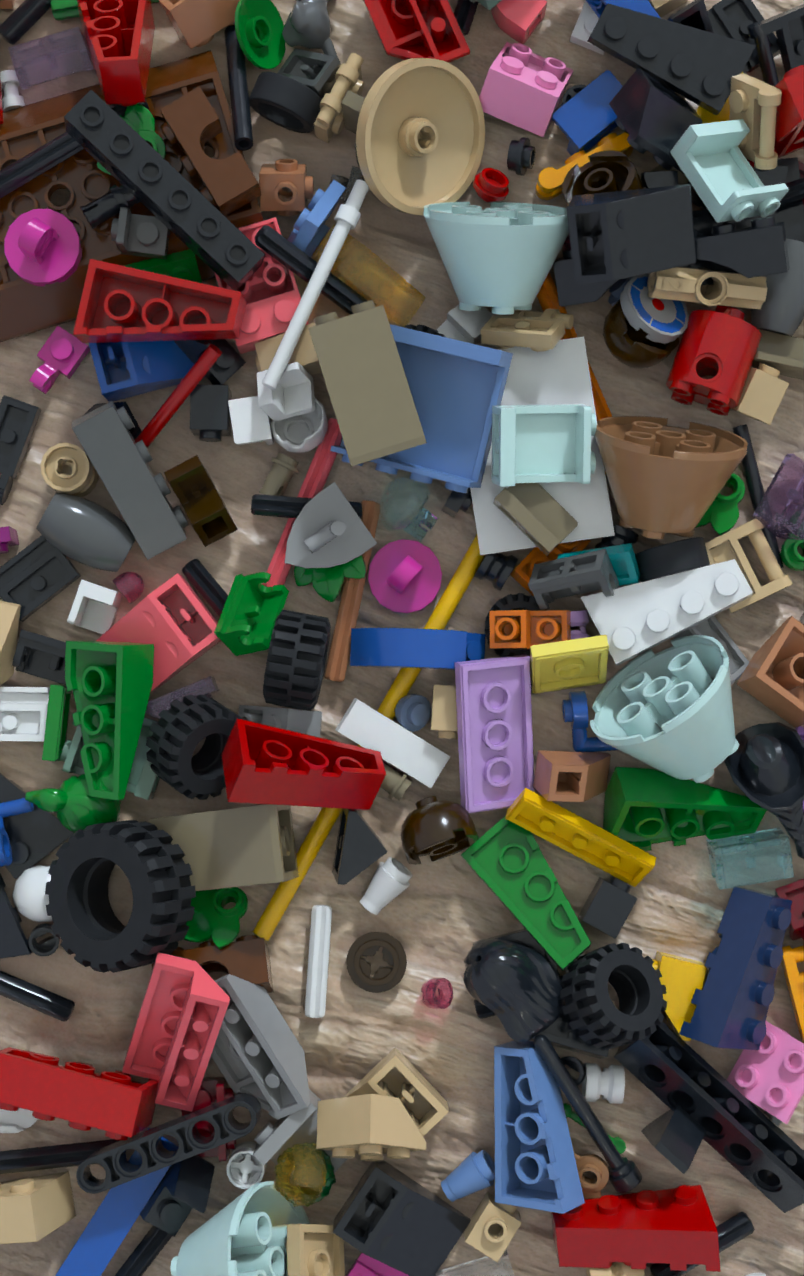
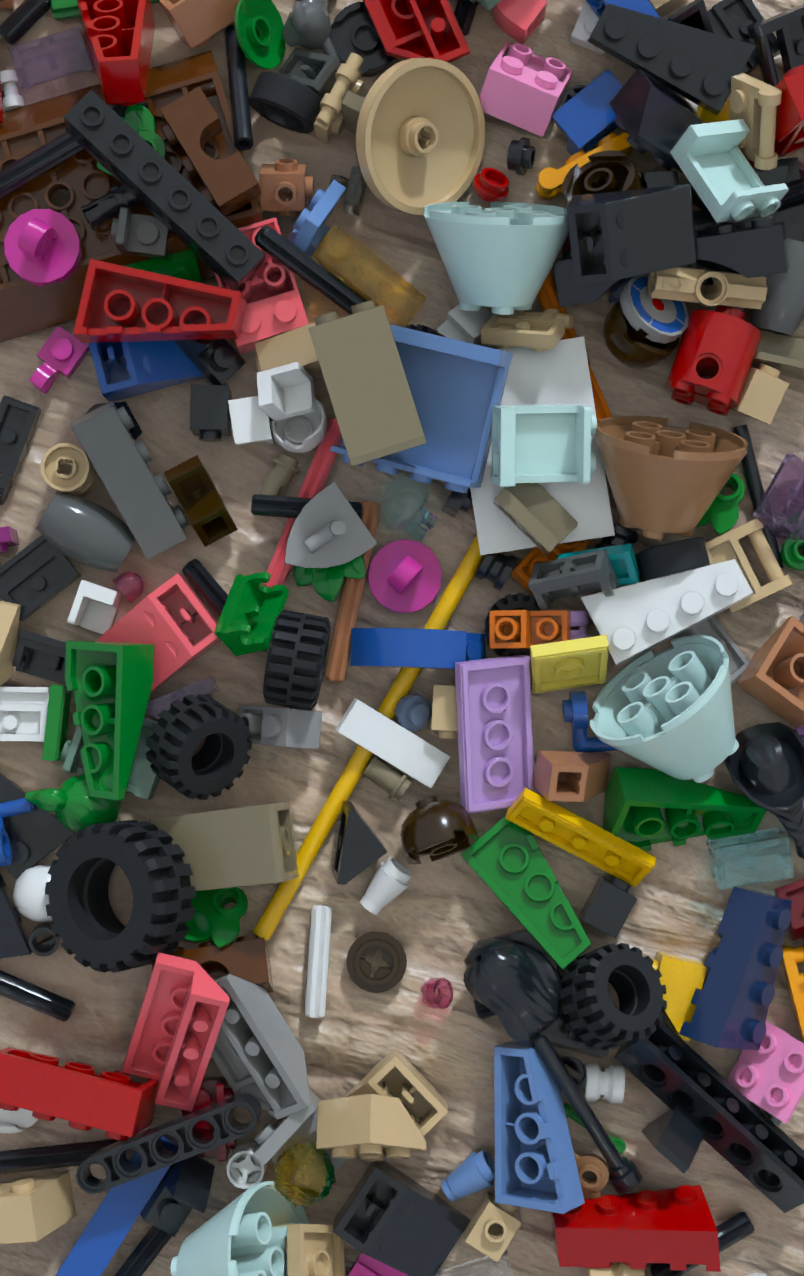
red bar [135,344,222,449] -> none
red wedge [222,718,386,810] -> none
white bar [262,179,369,390] -> none
none -> black tile [330,2,398,77]

